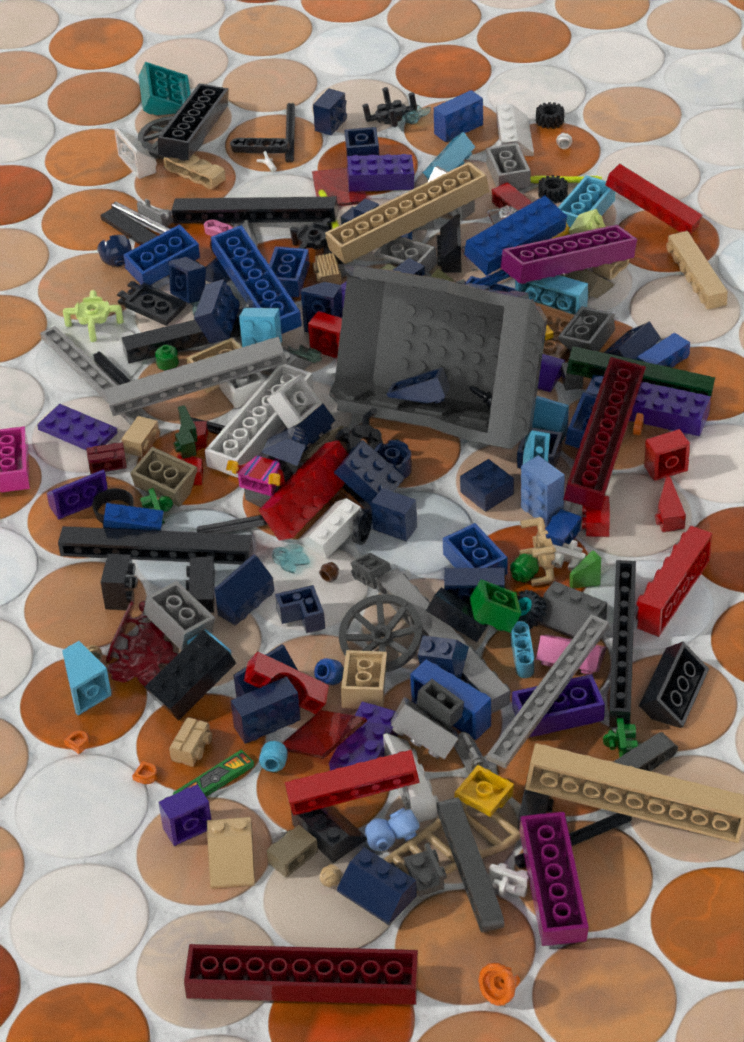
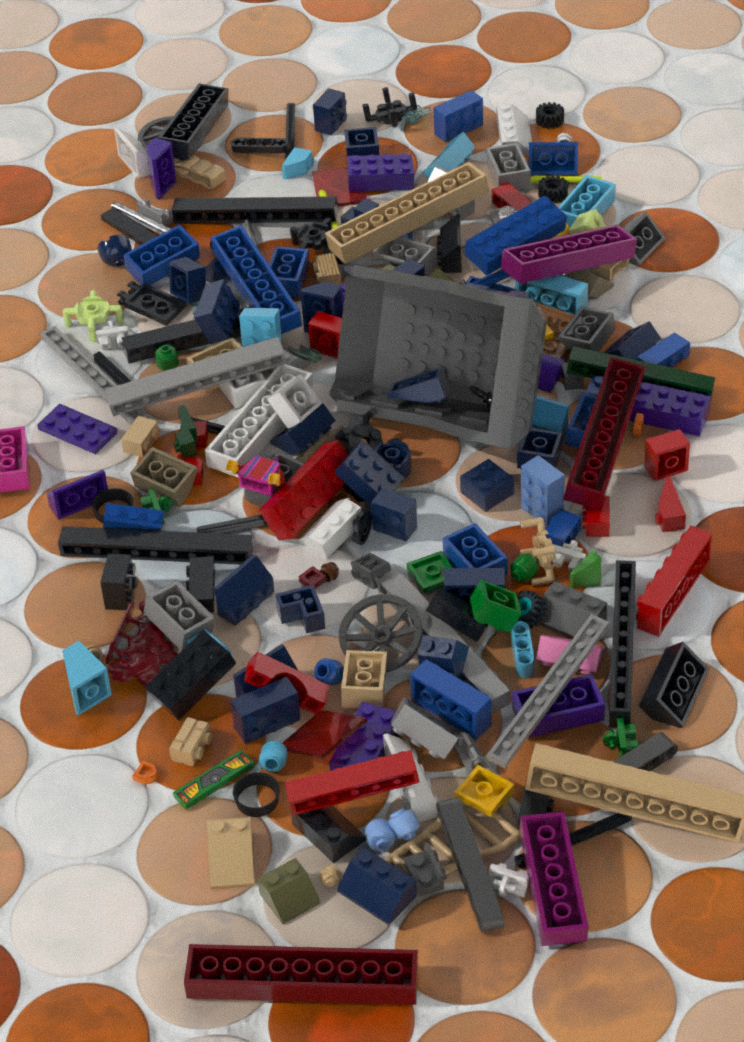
orange tile [64,731,90,754] -> none
dark red brick [86,442,127,474] -> none
teal slope [138,62,191,115] -> none
dark purple brick [158,784,212,846] -> none
bright pink beam [204,220,232,236] -> none
white bar [257,151,277,172] -> none
dark blue slope [262,427,309,466] -> none
dark tan brick [267,825,318,878] -> none
clear light blue plate [272,544,310,573] -> none
dark grey brick [416,679,464,729] -> none
orange hair [478,962,520,1006] -> none
medium azure brick [523,430,550,464] -> none
red brick [605,163,703,235] -> none
tan brick [666,231,728,310] -> none
none -> white hips [96,320,128,350]
none -> dark purple slope [146,138,176,200]
none -> black tyre [233,772,280,817]
none -> olive slope [258,858,320,924]
none -> medium azure slope [282,147,314,179]
none -> dark red plate [299,566,327,589]
none -> green plate [406,551,453,594]
none -> blue slope [529,142,578,175]
none -> dark grey slope [623,212,665,266]

